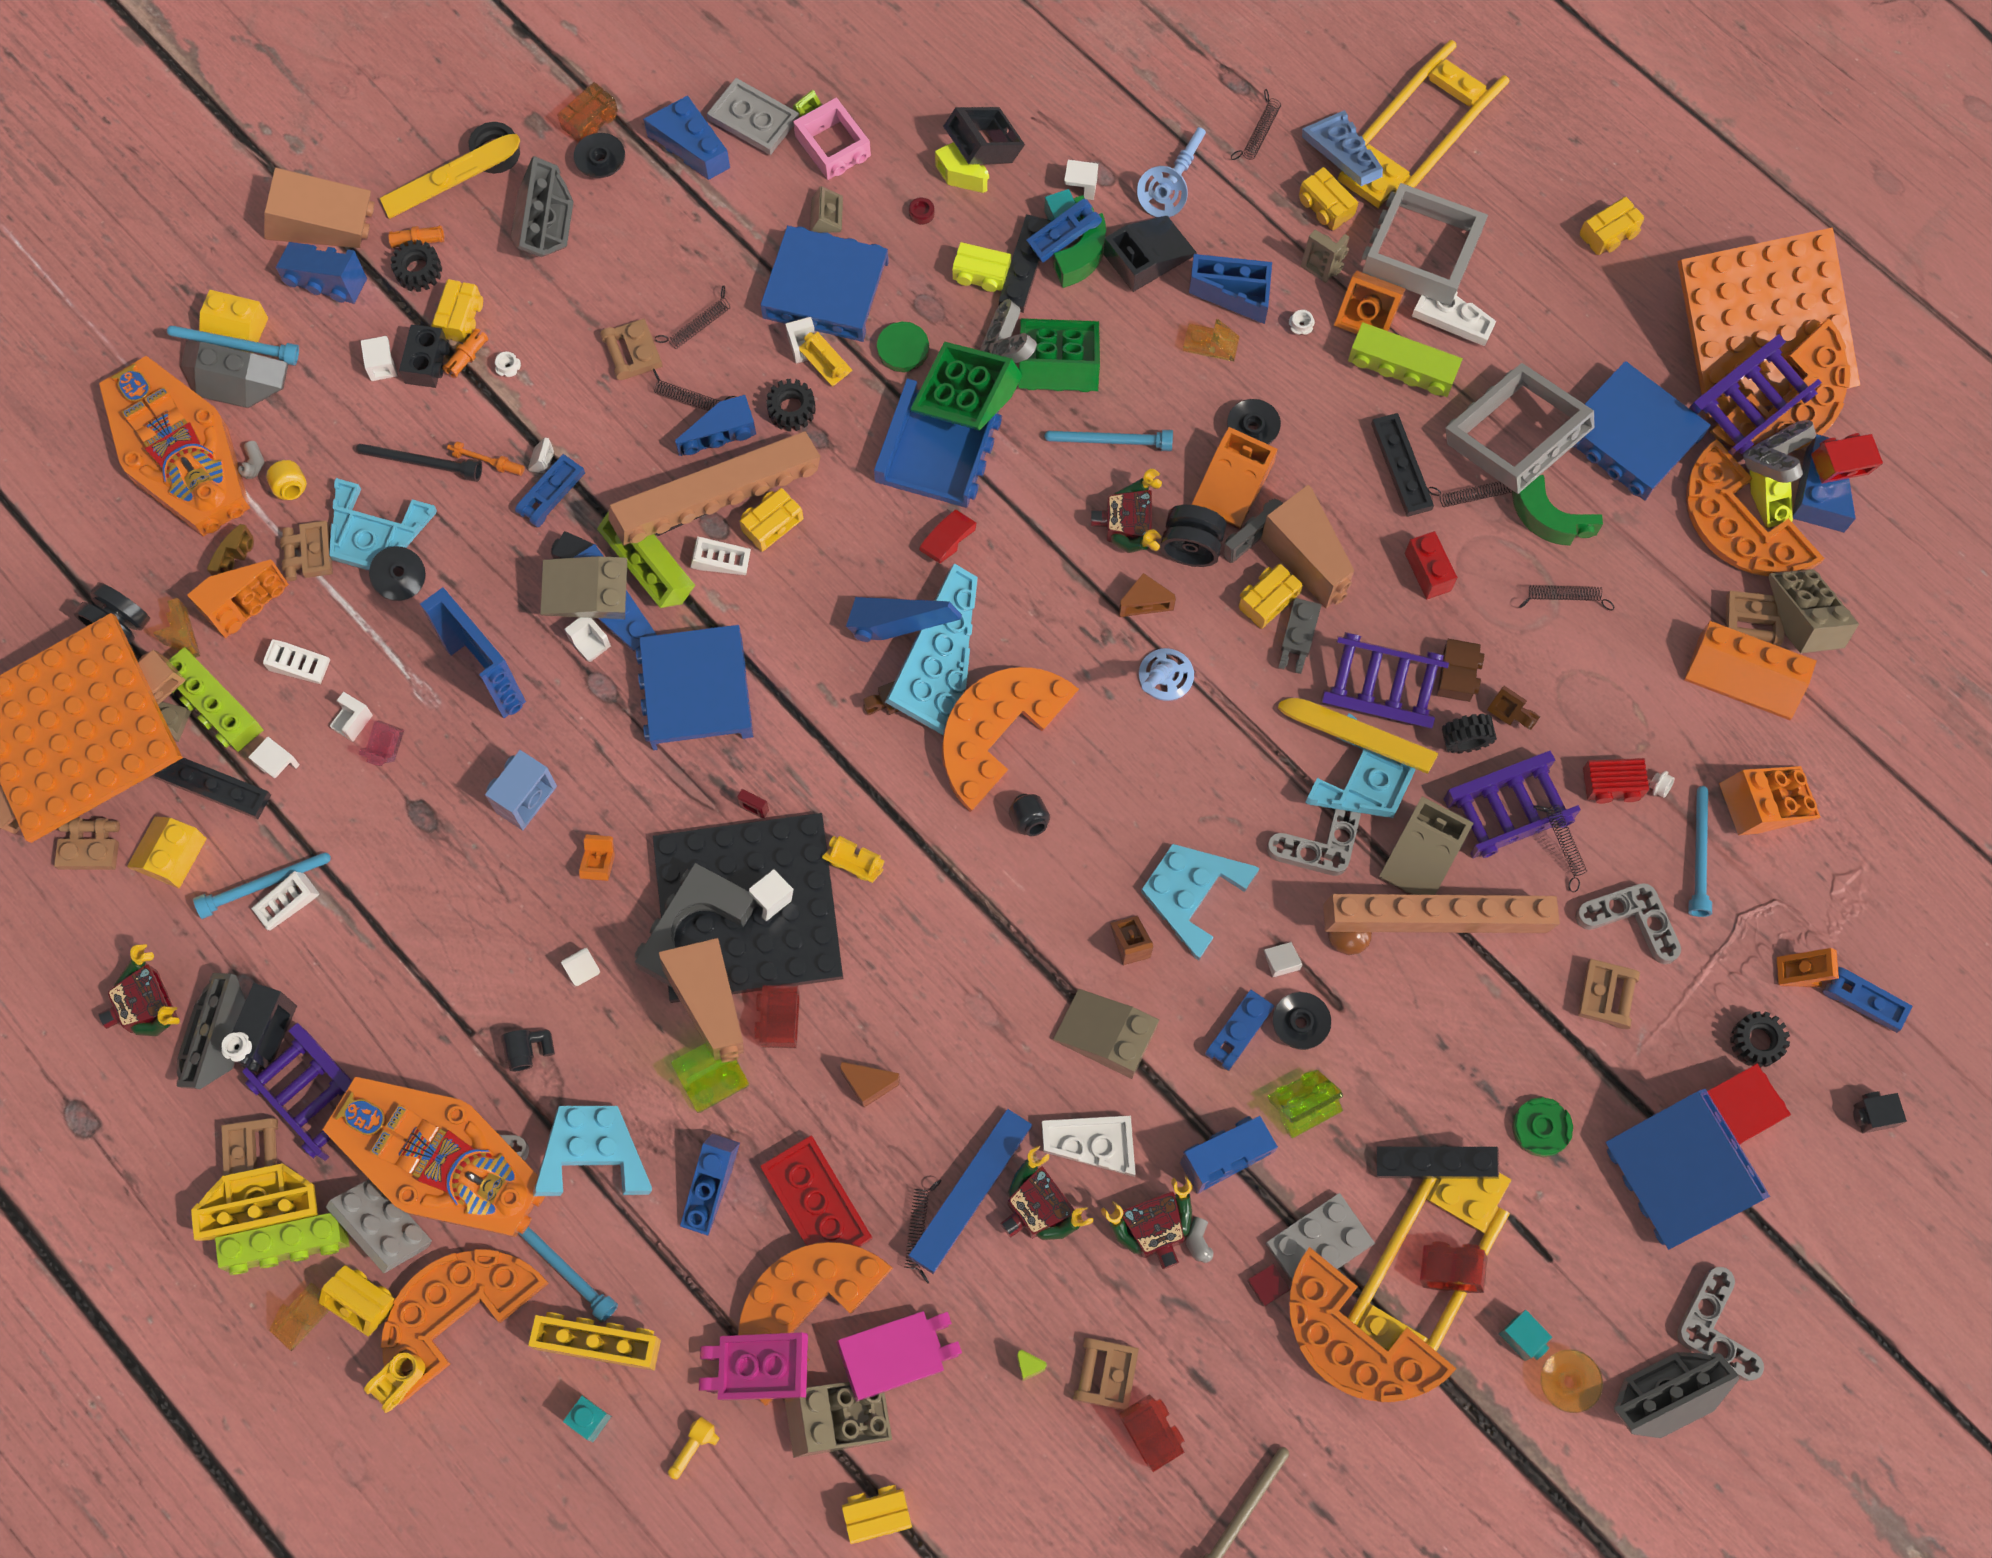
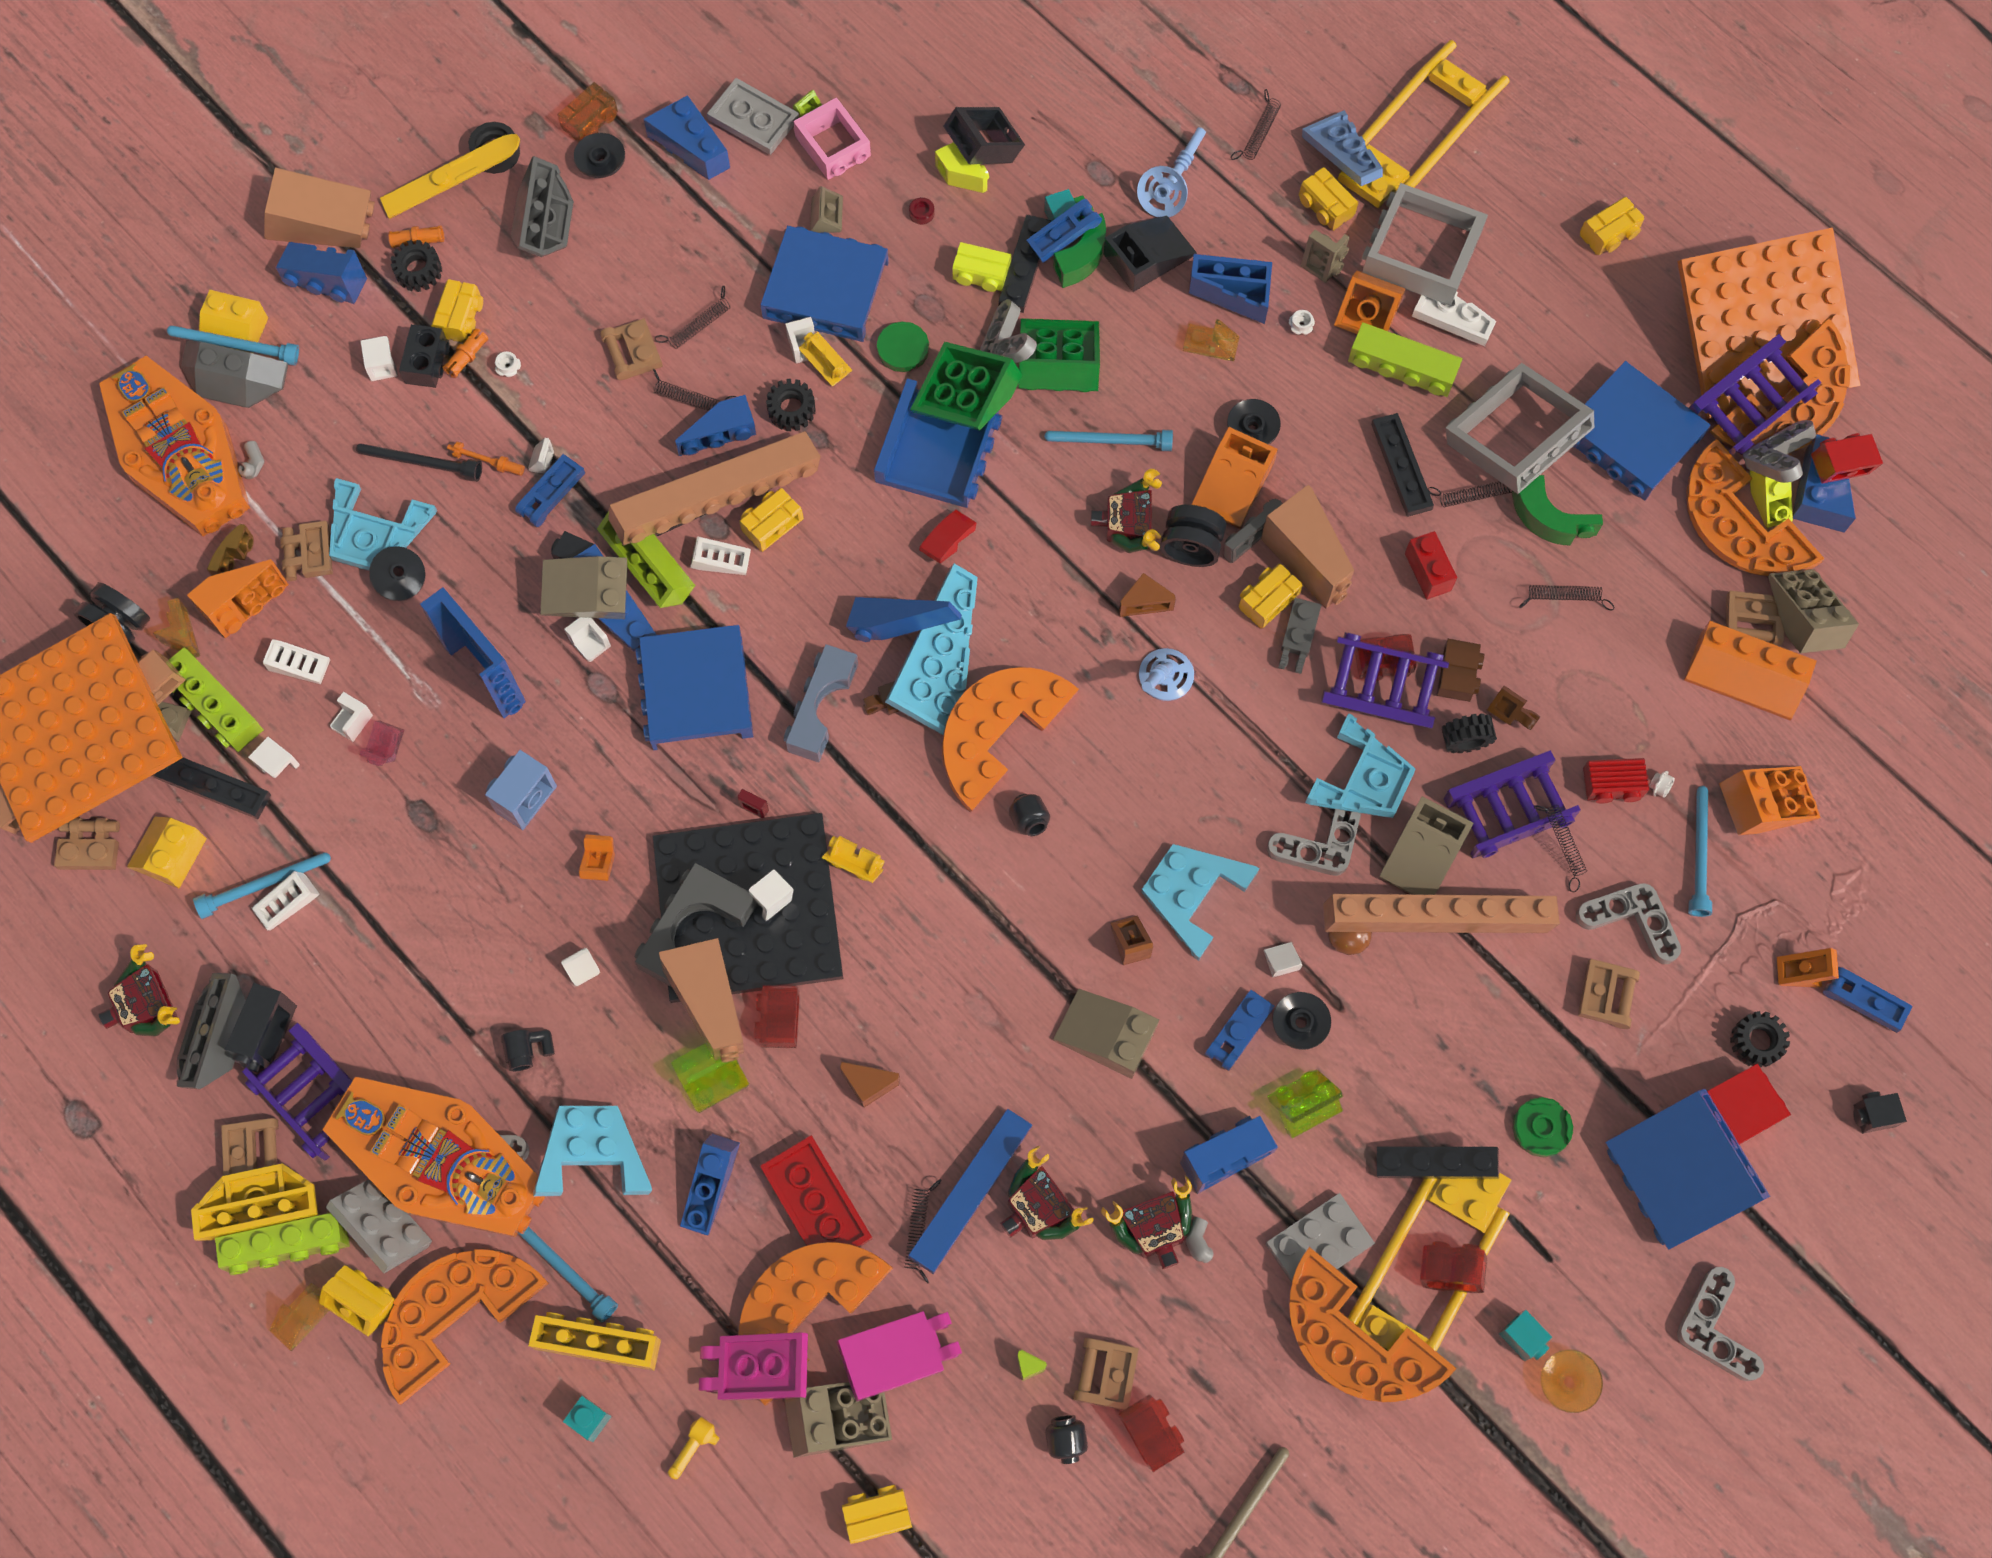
white plate [222,1032,252,1062] -> none
yellow head [266,460,307,500] -> none
yellow piece [364,1353,425,1413] -> none
white wing [1042,1116,1135,1177] -> none
white panel [1064,160,1098,200] -> none
dark red tile [1247,1264,1290,1307] -> none
yellow piece [1278,698,1438,774] -> none
dark grey wedge [1614,1352,1739,1438] -> none
none -> sand blue arch [784,644,858,763]
none -> black head [1045,1415,1088,1464]
none -> clear red brick [1355,634,1417,681]

